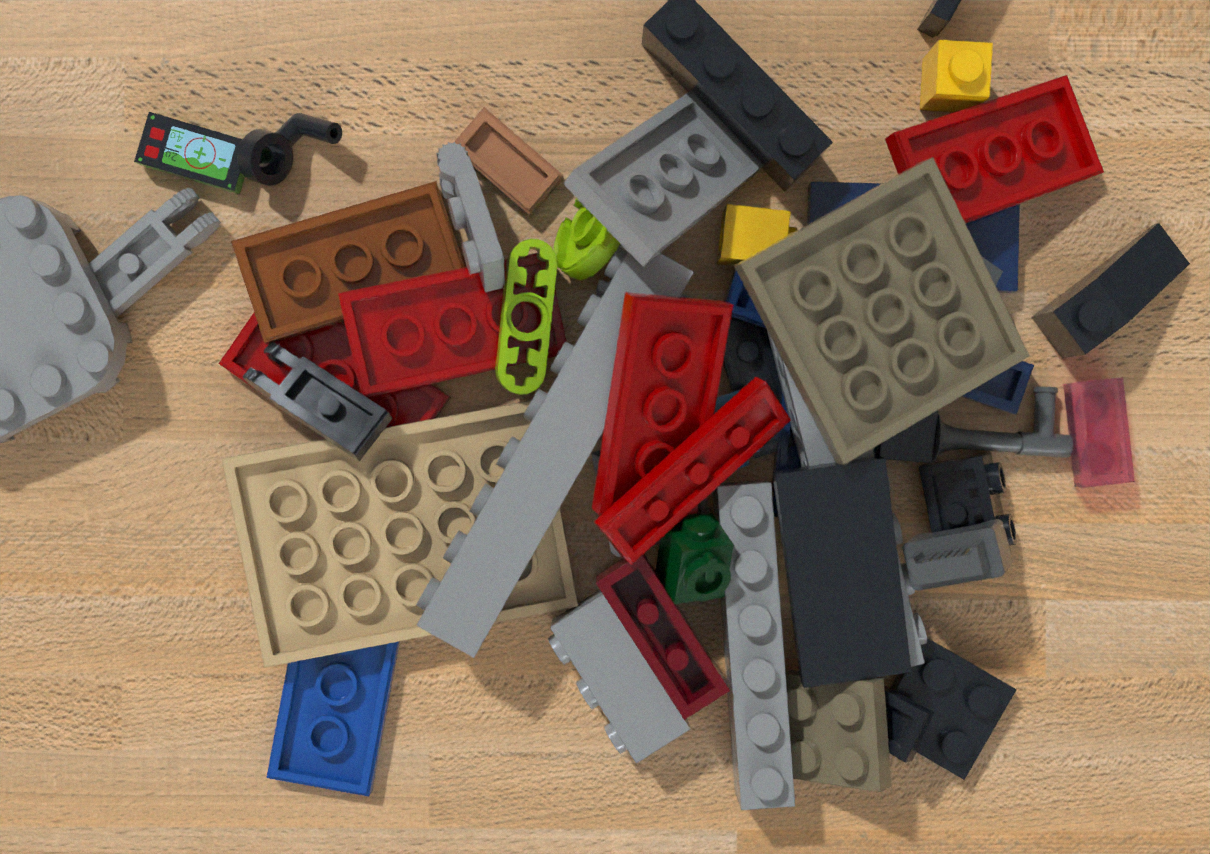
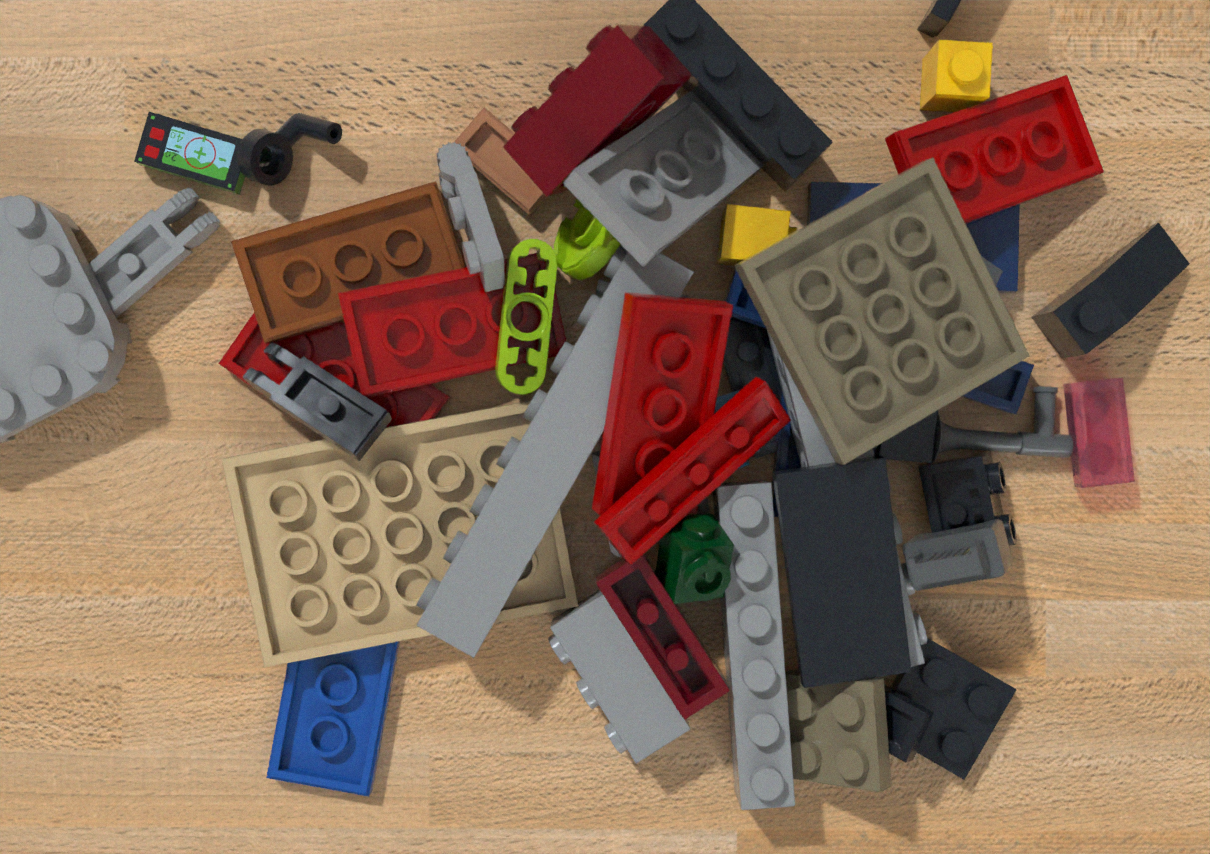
none -> dark red brick [503,24,693,197]

